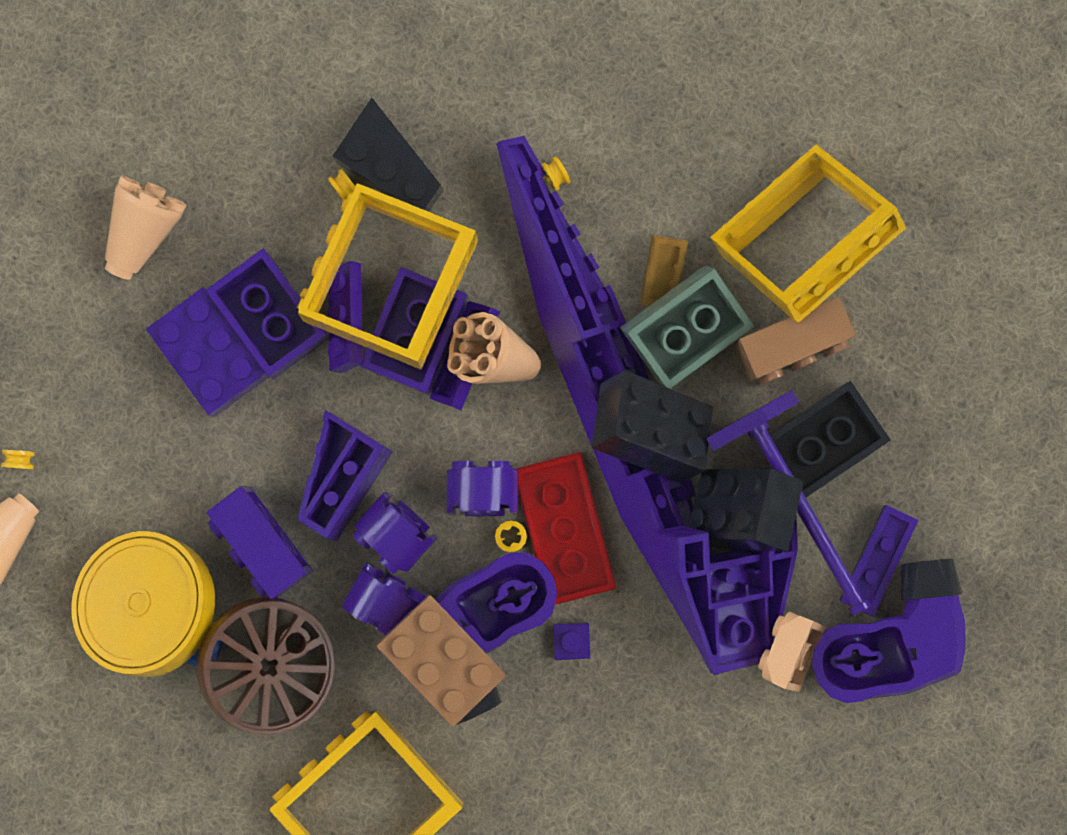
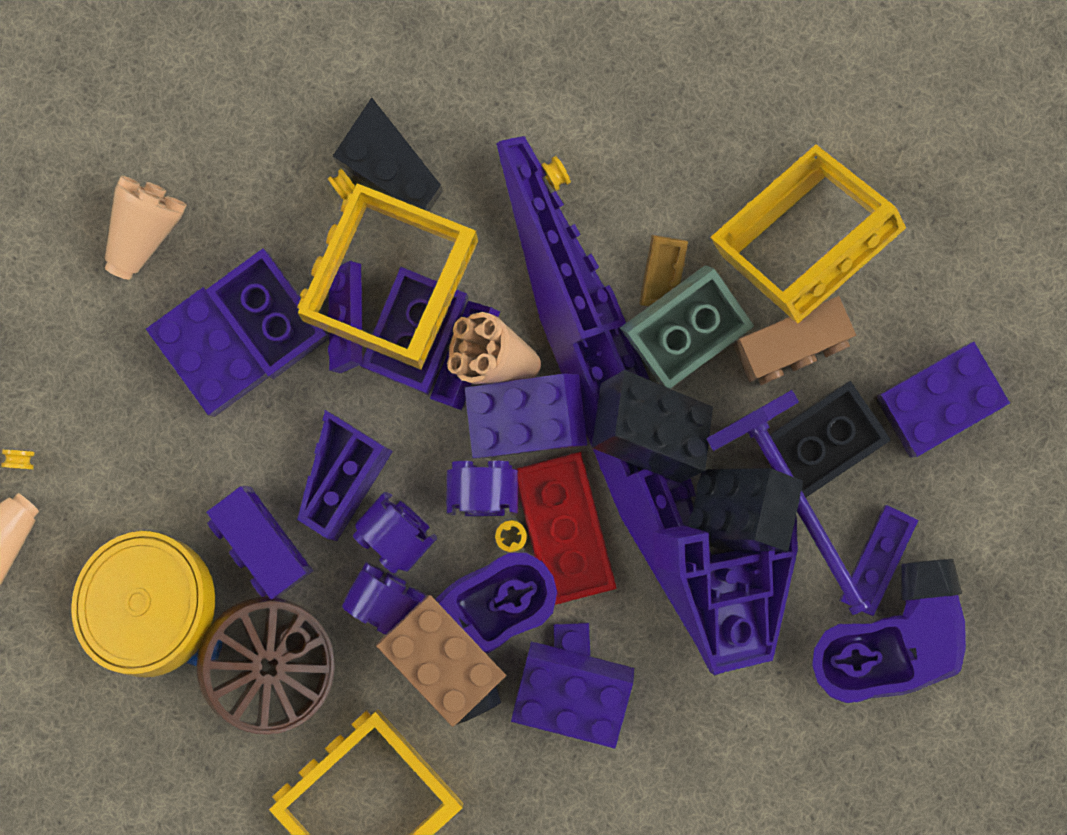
light nougat slope [758,611,826,692] -> none
none -> dark purple brick [465,374,587,458]
none -> dark purple brick [511,641,635,749]
none -> dark purple brick [875,342,1010,458]

